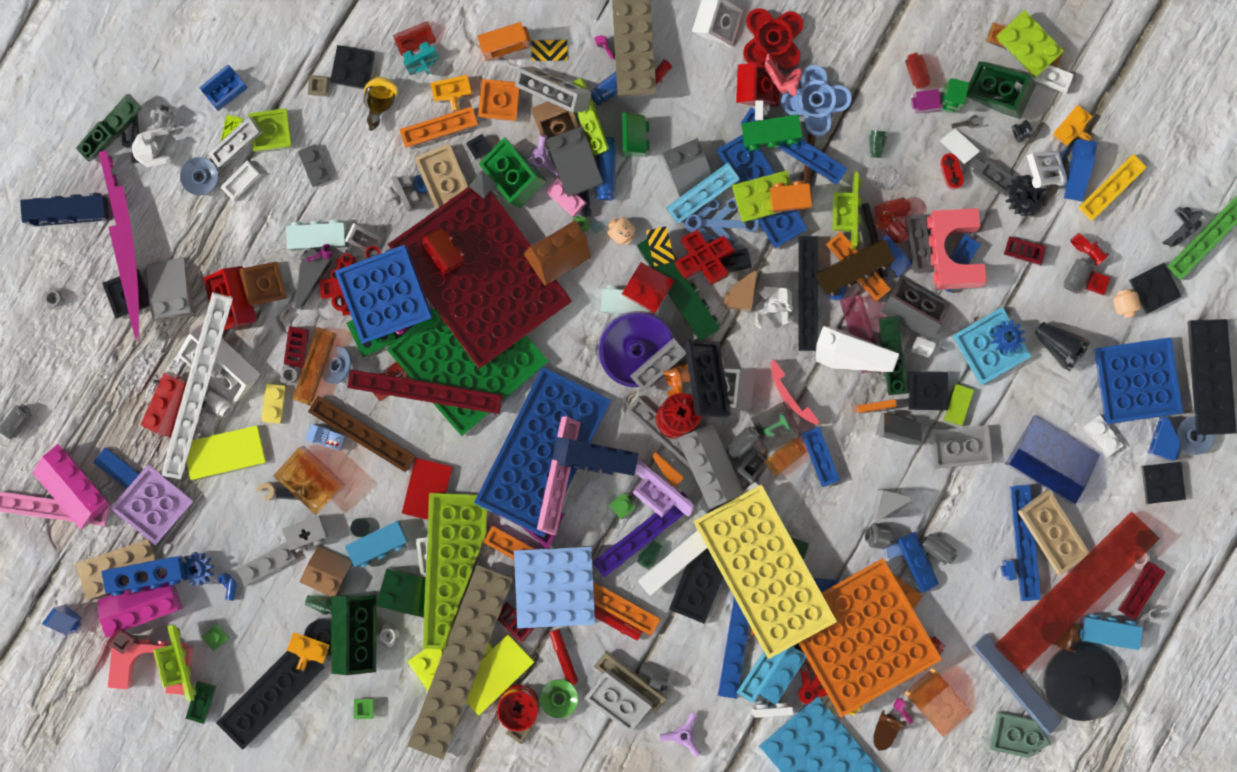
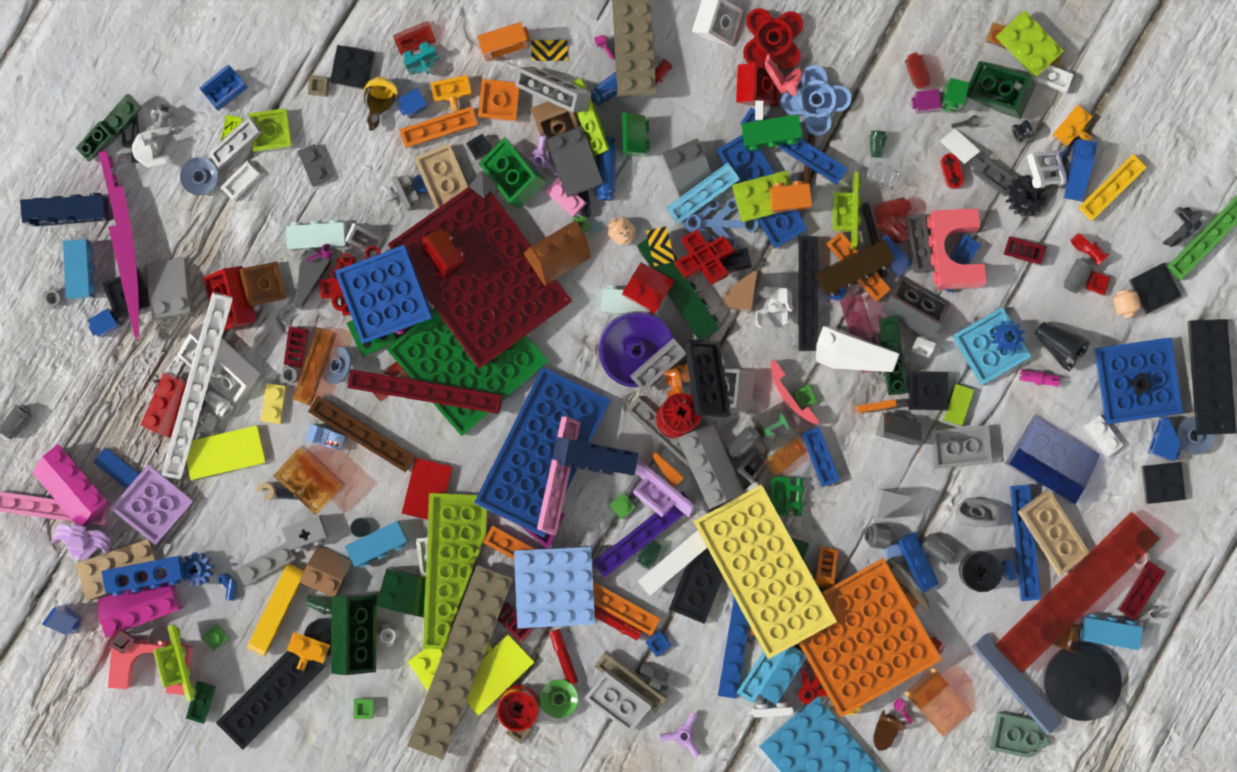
none -> lavender piece [51,523,111,560]
none -> dark azure brick [63,239,97,300]
none -> blue brick [87,308,122,338]
none -> yellow beam [247,563,304,657]
none -> blue brick [397,88,429,119]
none -> blue tile [645,630,672,657]
none -> green plate [770,477,805,516]
none -> bright green tile [792,384,818,409]
none -> orange slope [814,546,839,589]
none -> dark tan bar [886,557,930,612]
none -> light grey piece [955,498,999,528]
none -> black wheel [959,551,1003,592]
none -> dark pink pin [1019,369,1060,387]
none -> black plate [1129,373,1152,396]

